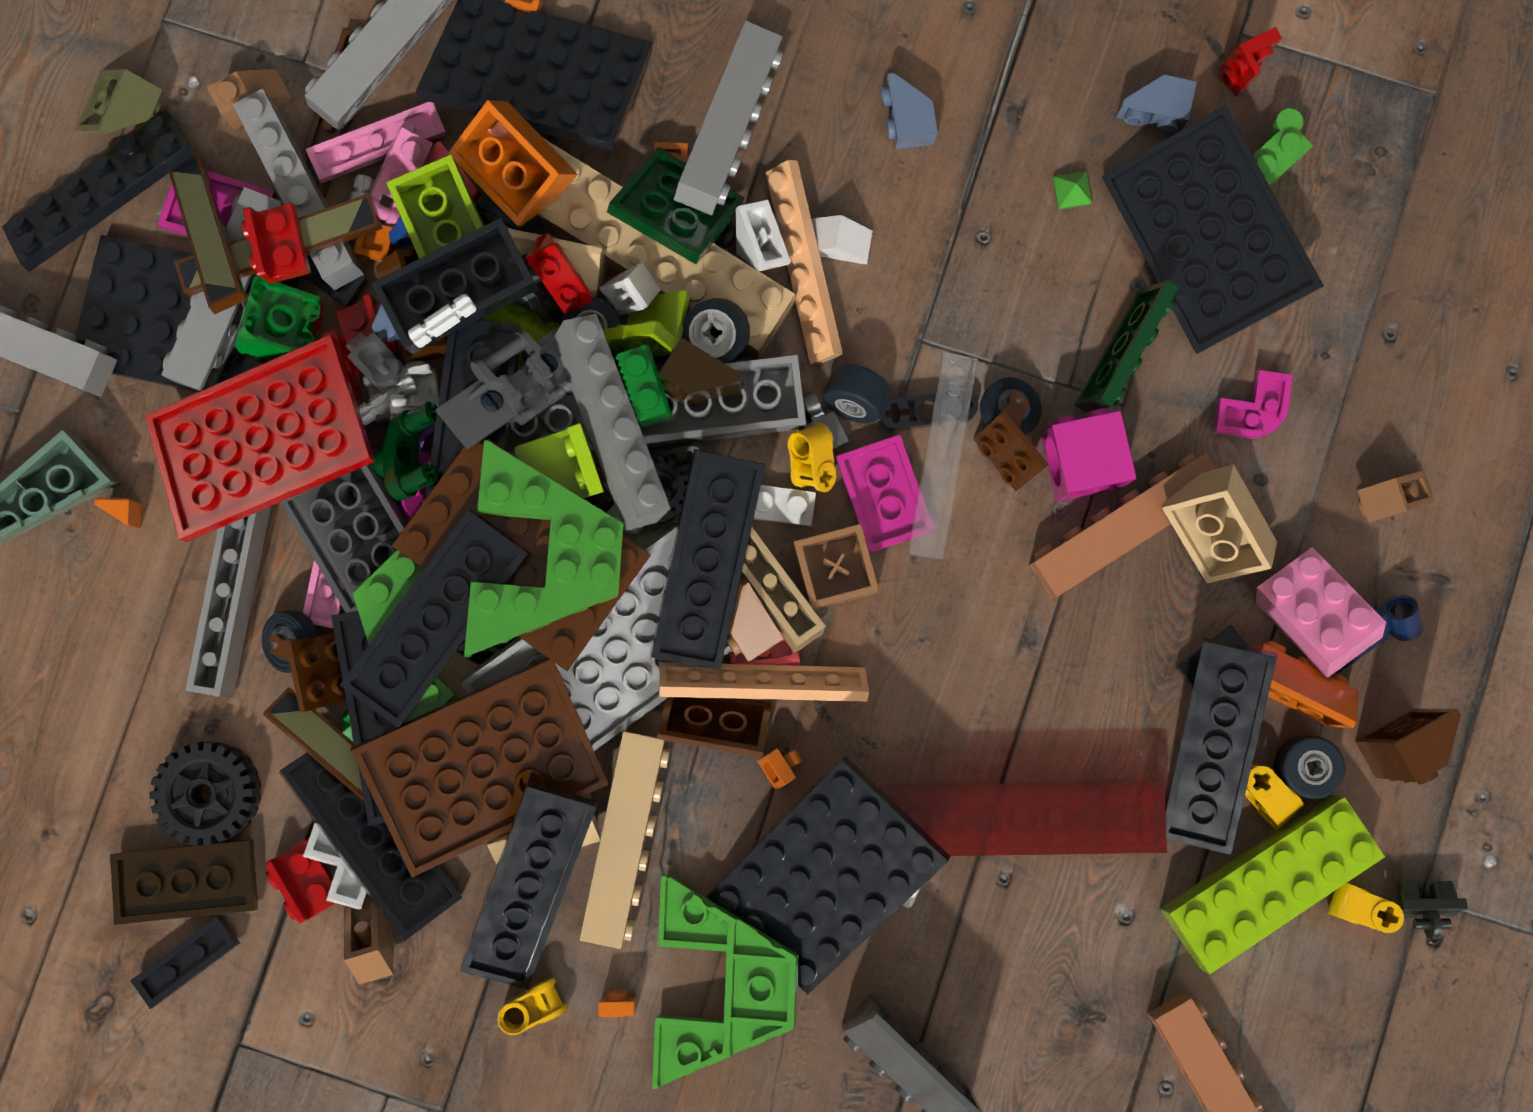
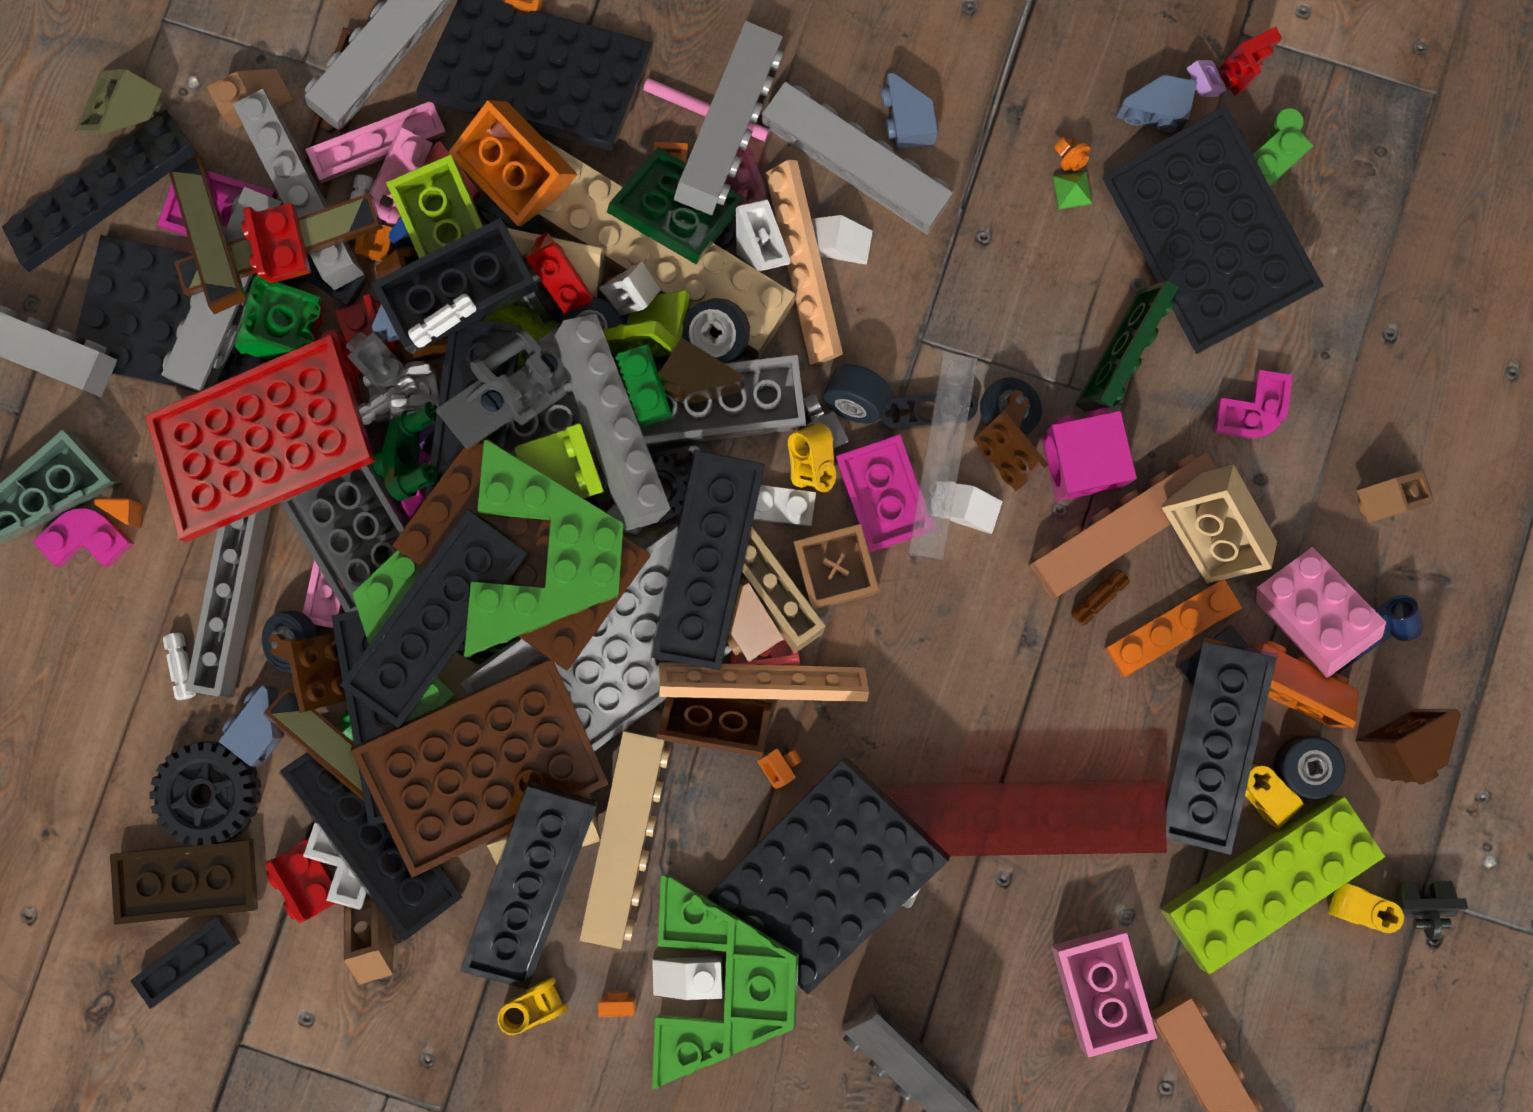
none -> dark pink plate [32,509,133,568]
none -> white axle [163,632,196,700]
none -> sand blue slope [218,685,283,767]
none -> bright pink bar [643,78,770,142]
none -> white slope [652,956,723,1000]
none -> clear pink plate [726,147,765,205]
none -> light grey brick [762,82,953,235]
none -> white slope [927,480,1003,534]
none -> bright pink brick [1051,927,1157,1058]
none -> orange plate [1053,136,1091,171]
none -> reddish brown axle [1071,570,1130,626]
none -> orange plate [1105,580,1242,677]
none -> lavender plate [1187,60,1227,97]

